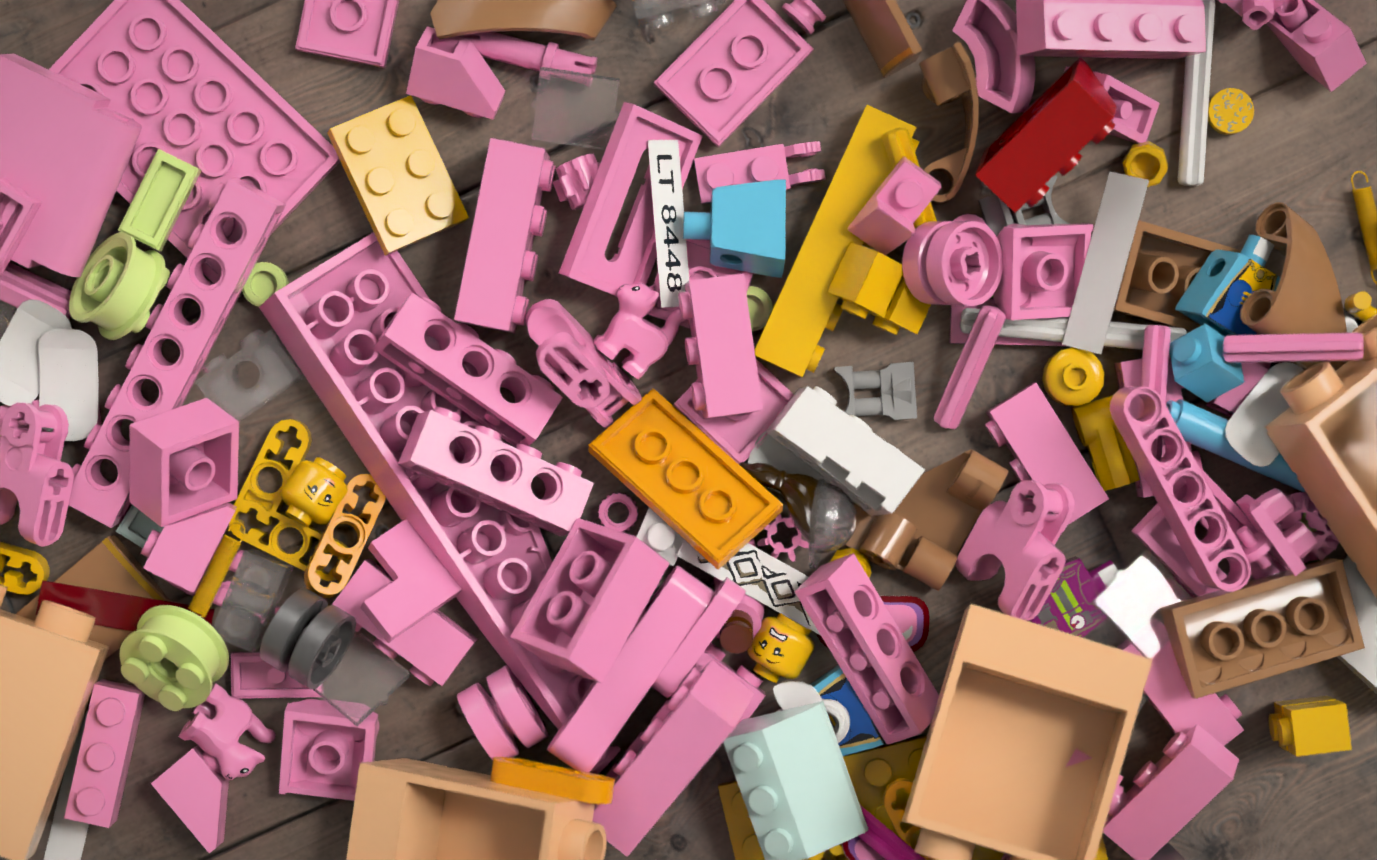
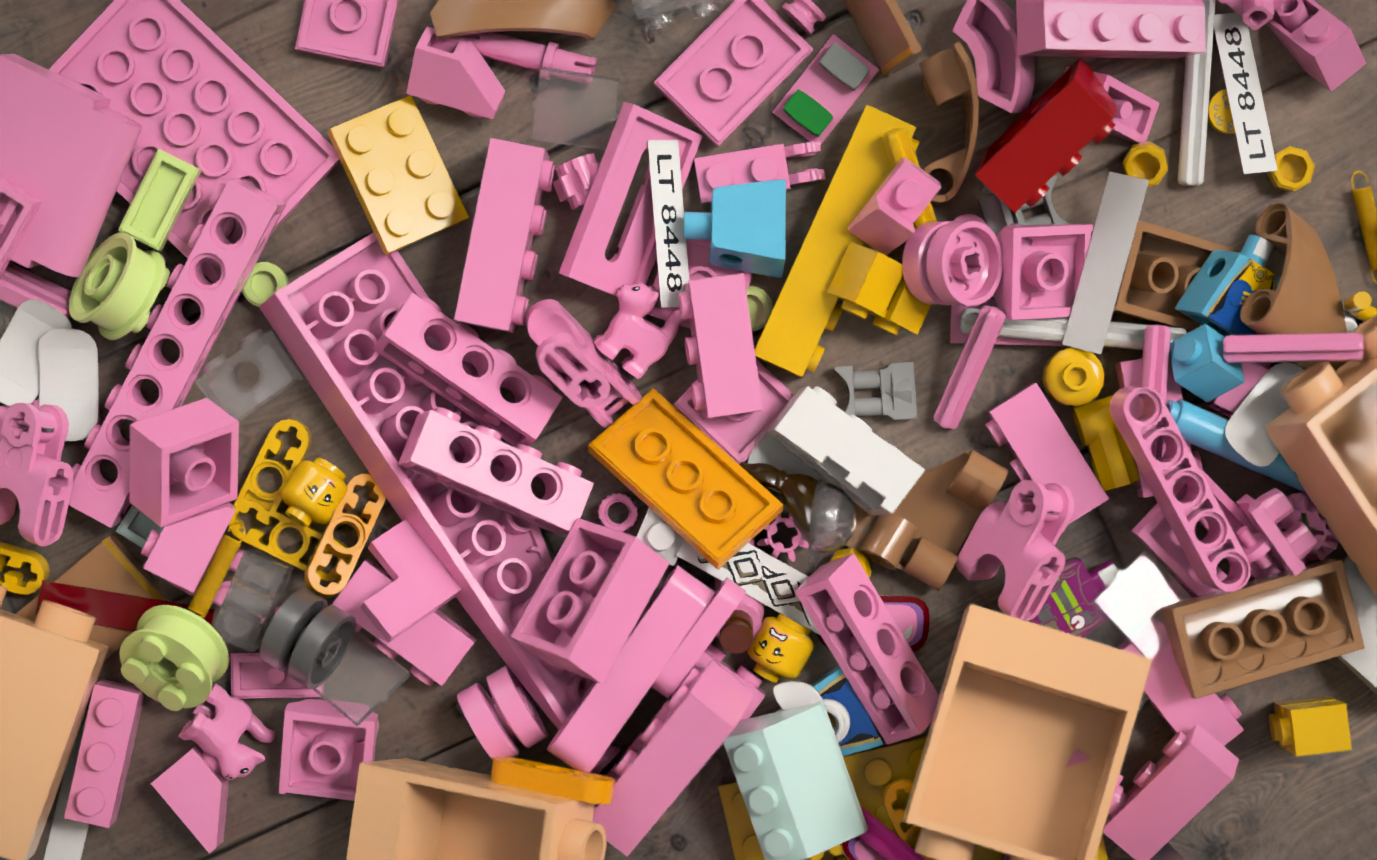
none -> piece [772,34,879,146]
none -> white sticker [1214,13,1278,174]
none -> yellow tile [1267,146,1315,192]

